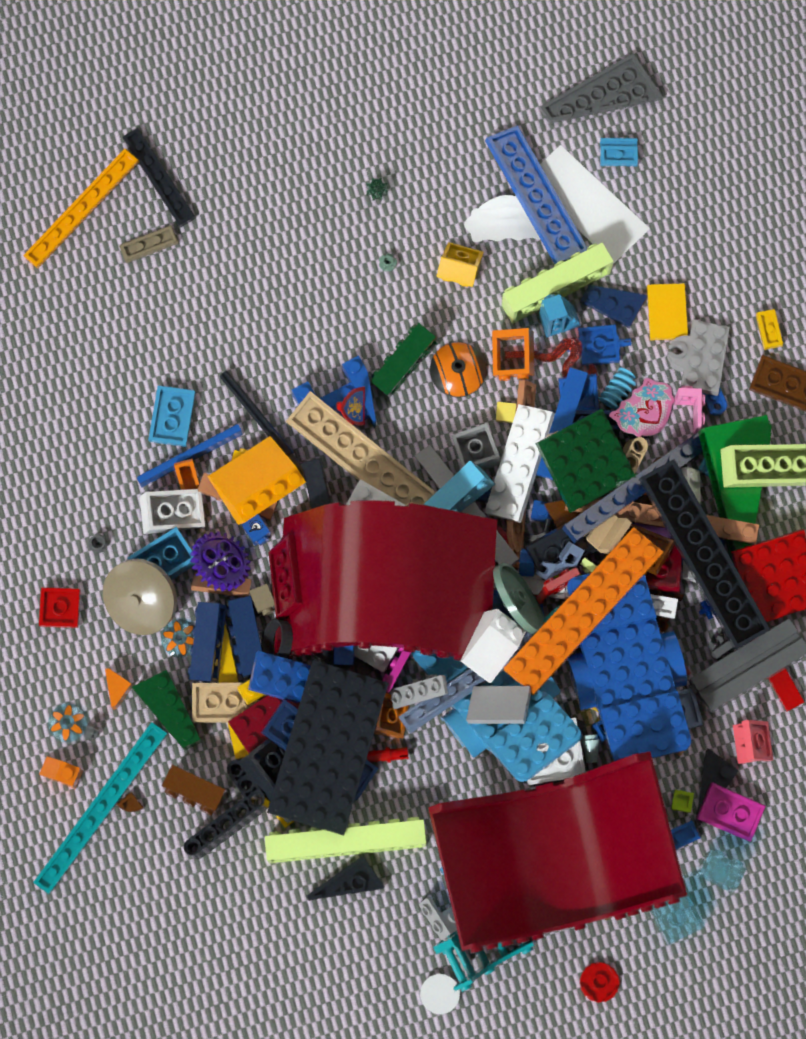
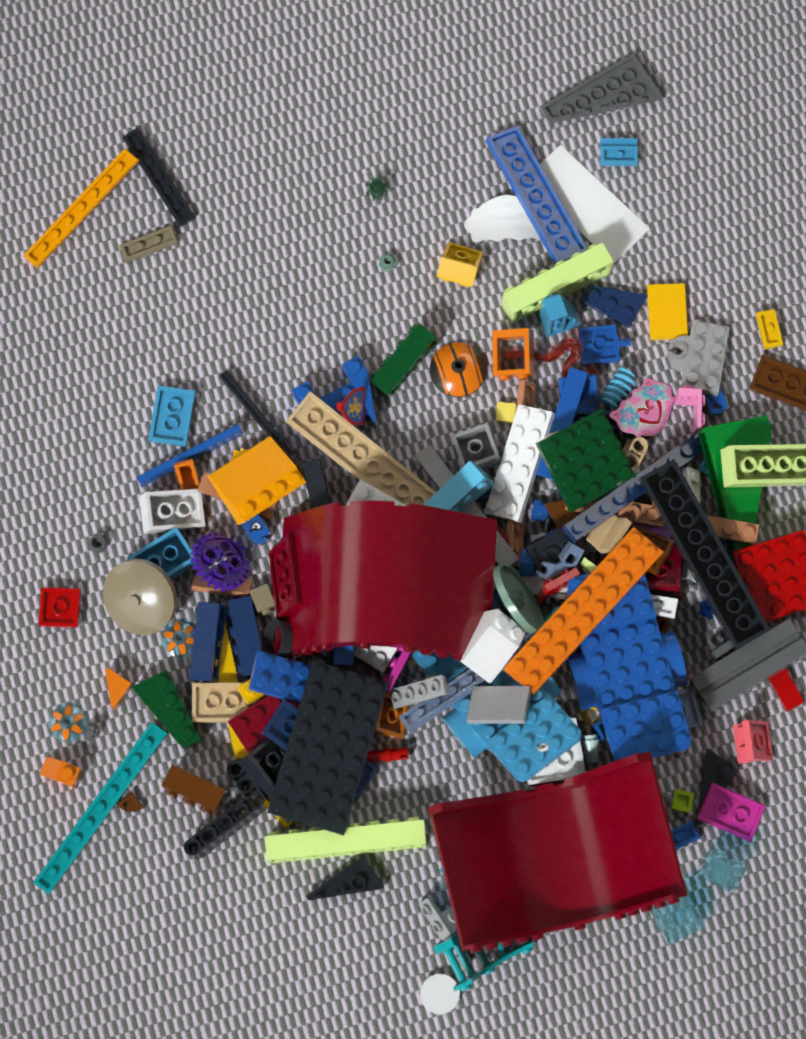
red tile [579,962,619,1003] -> none

